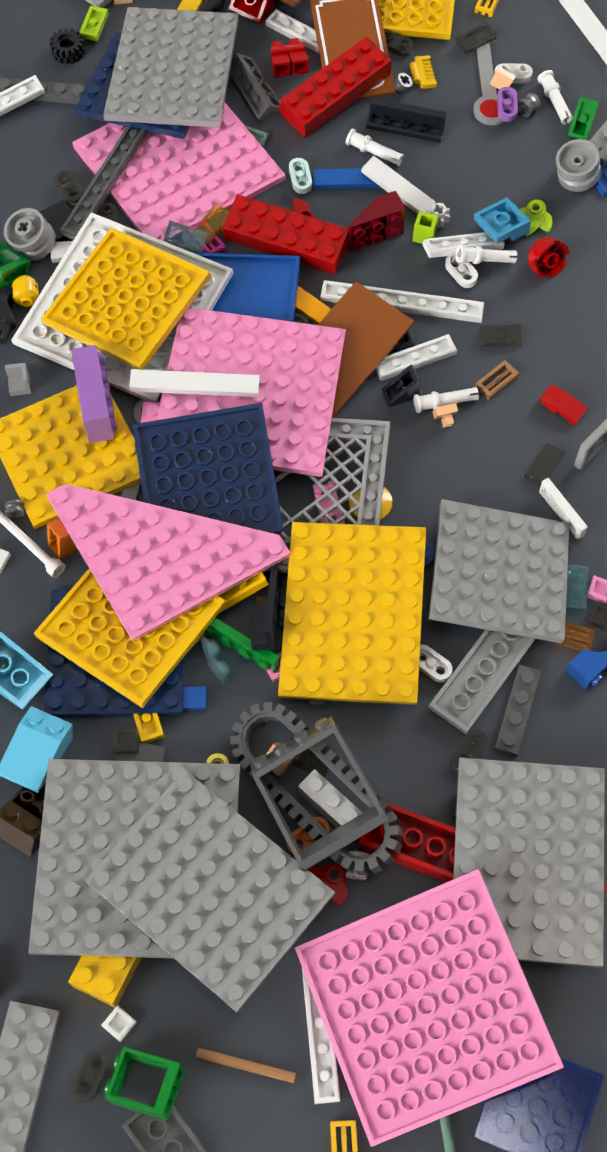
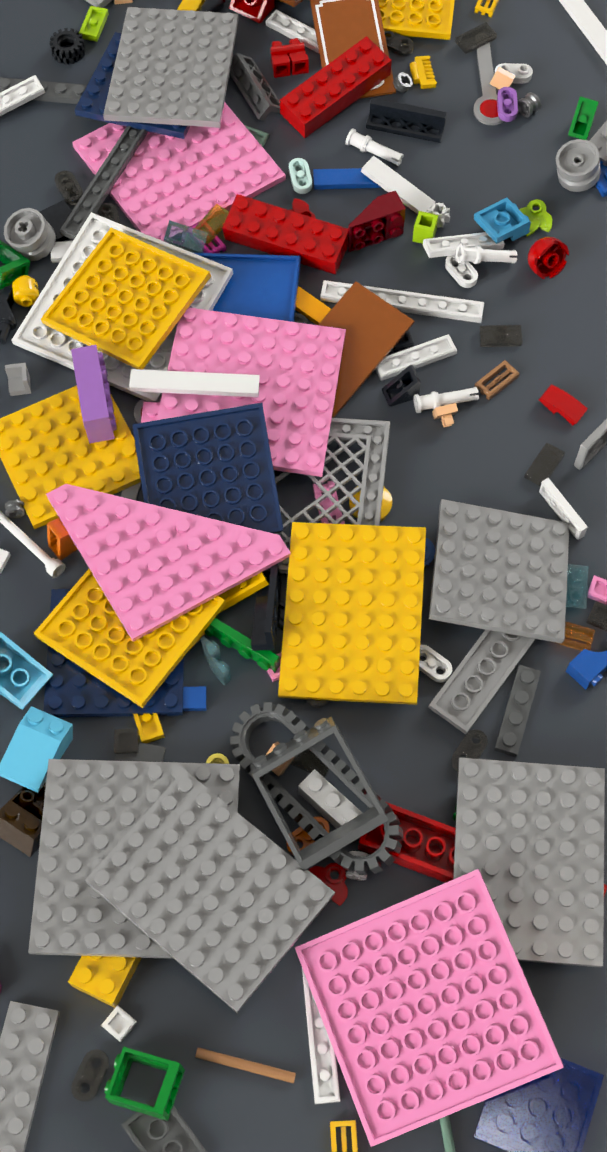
white pin [538,70,573,125] -> none

